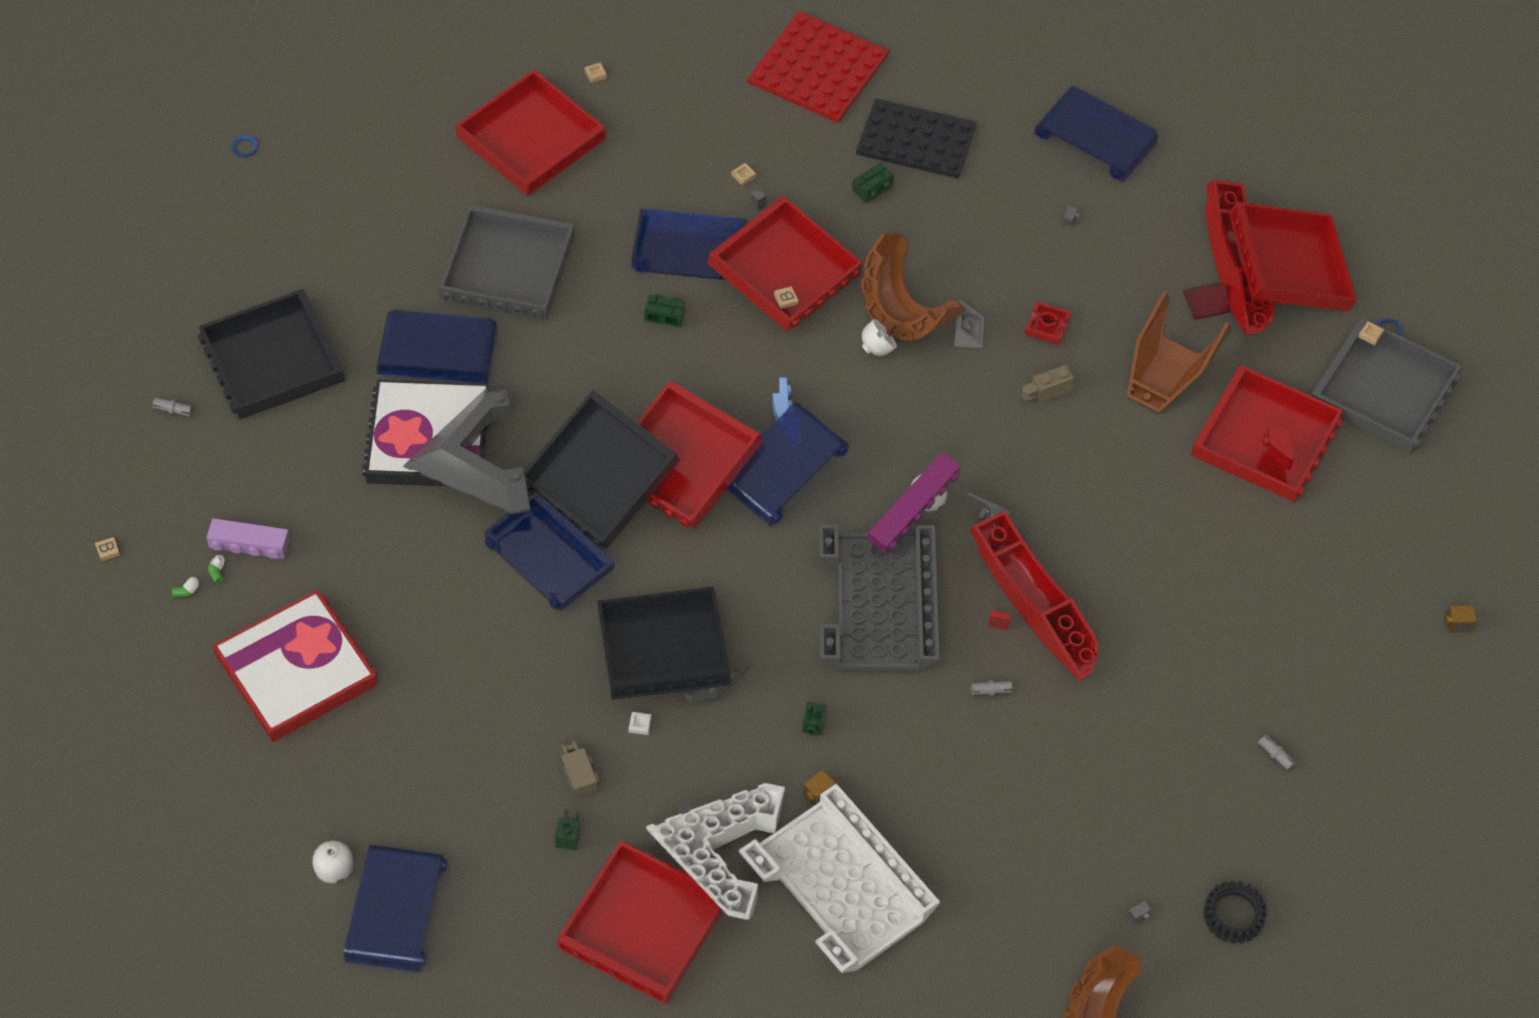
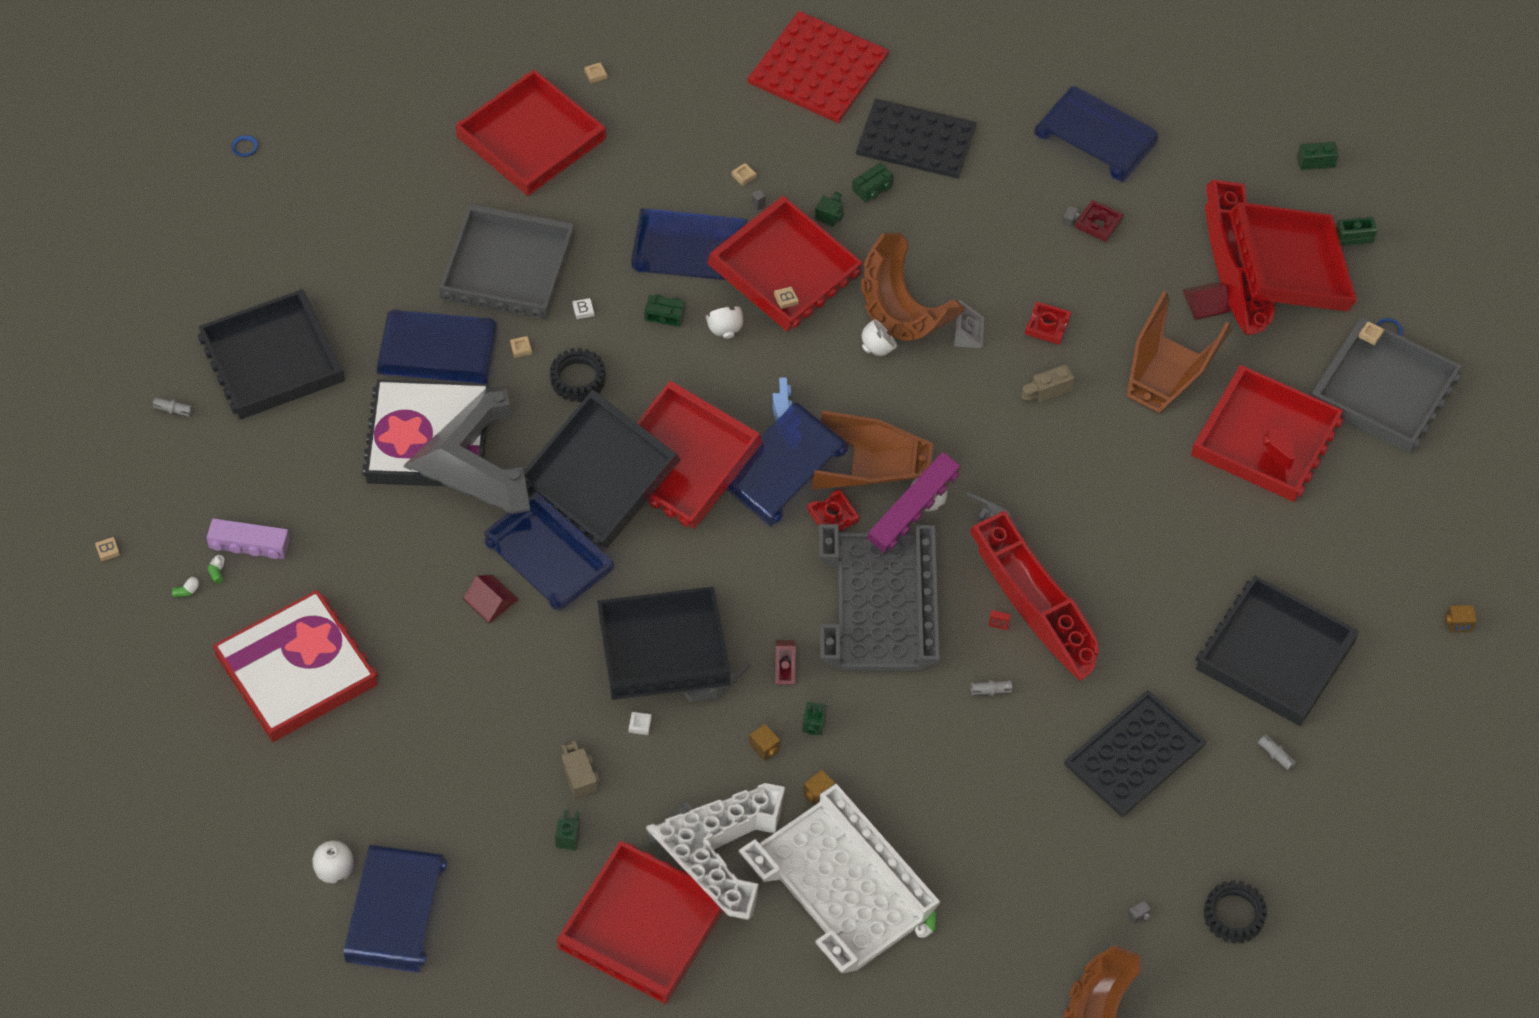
none -> dark red slope [463,575,518,623]
none -> tan tile [510,336,532,358]
none -> black tyre [550,348,606,402]
none -> white tile [572,298,594,320]
none -> white cylinder [706,306,744,339]
none -> pearl gold brick [749,724,780,761]
none -> slope [775,640,796,684]
none -> red brick [807,489,859,532]
none -> dark orange windscreen [811,410,933,490]
none -> dark green brick [815,192,844,227]
none -> arm [915,911,937,938]
none -> black plate [1064,690,1206,818]
none -> dark red piece [1075,200,1124,242]
none -> black panel [1196,576,1359,727]
none -> dark green brick [1297,142,1339,170]
none -> dark green brick [1336,217,1377,246]

